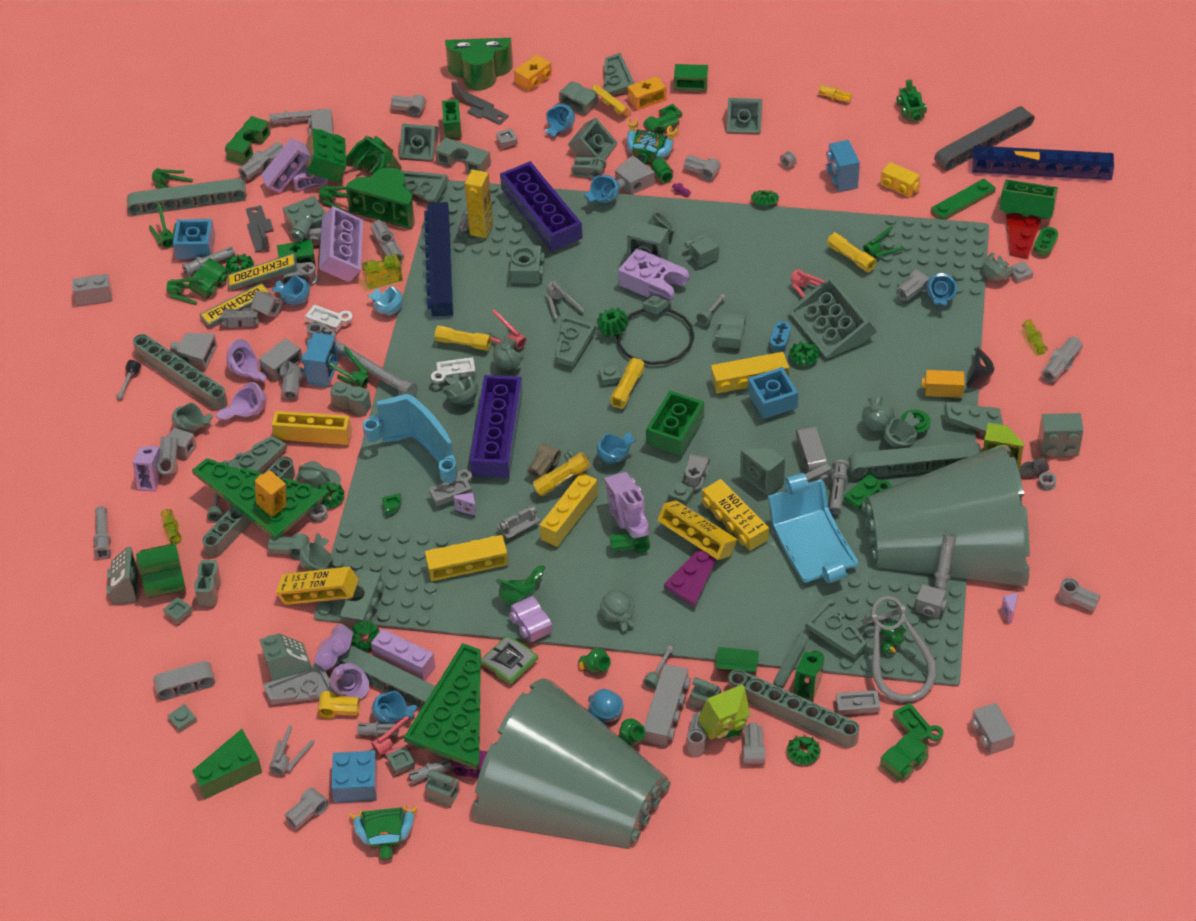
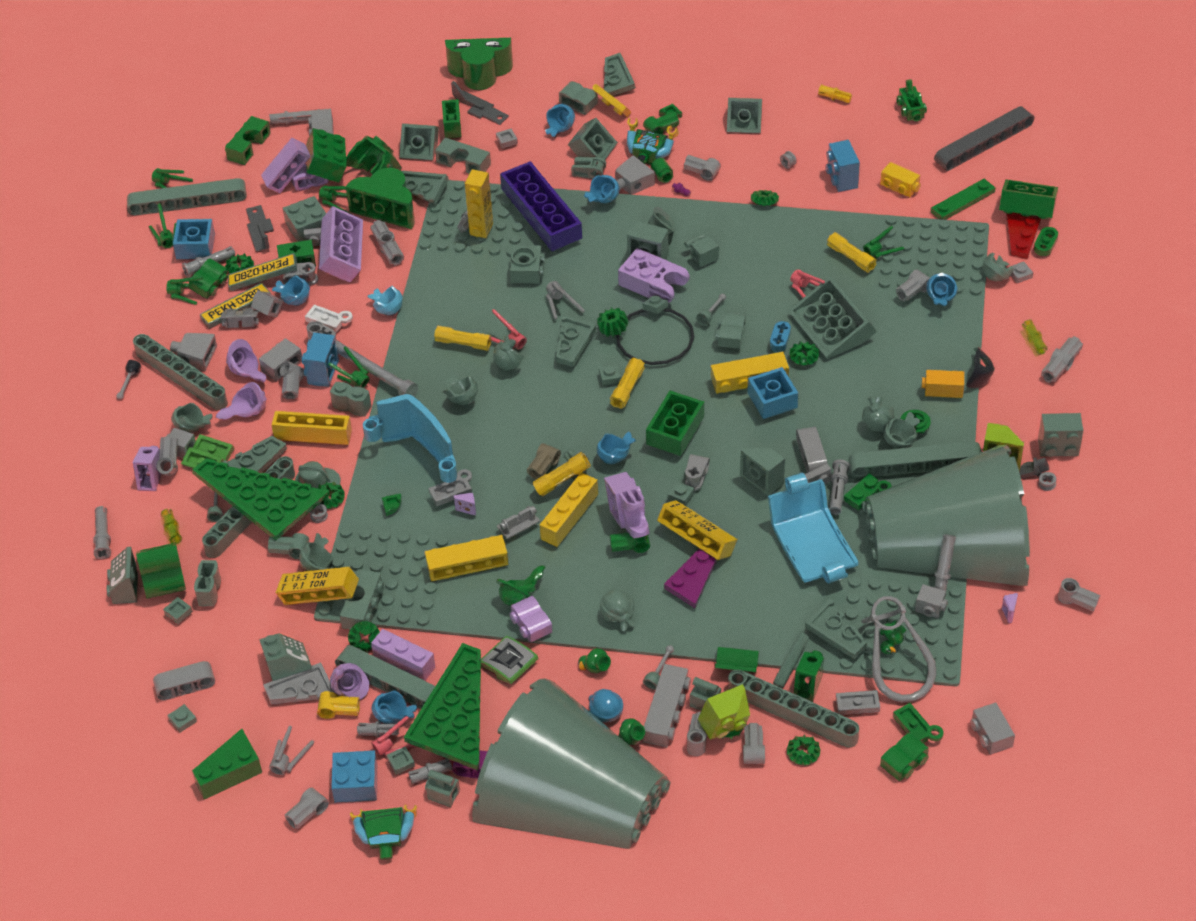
light grey brick [72,274,113,306] -> none
light grey piece [238,142,283,181] -> none
light orange brick [255,470,287,517] -> none
sand green cone [290,214,313,241] -> none
lavender brick [314,624,353,670] -> none
clear neon green brick [362,254,403,290] -> none
light grey piece [391,94,426,117] -> none
clear blue brick [424,202,454,316] -> none
white hinge [431,357,476,384] -> none
dark purple brick [470,375,523,478] -> none
light orange brick [514,54,552,92] -> none
light orange brick [627,76,667,110] -> none
green brick [674,64,708,91] -> none
yellow brick [701,479,769,551] -> none
sand green wing [944,402,1003,436] -> none
clear blue brick [972,146,1114,180] -> none
none -> bright green slope [181,434,234,468]

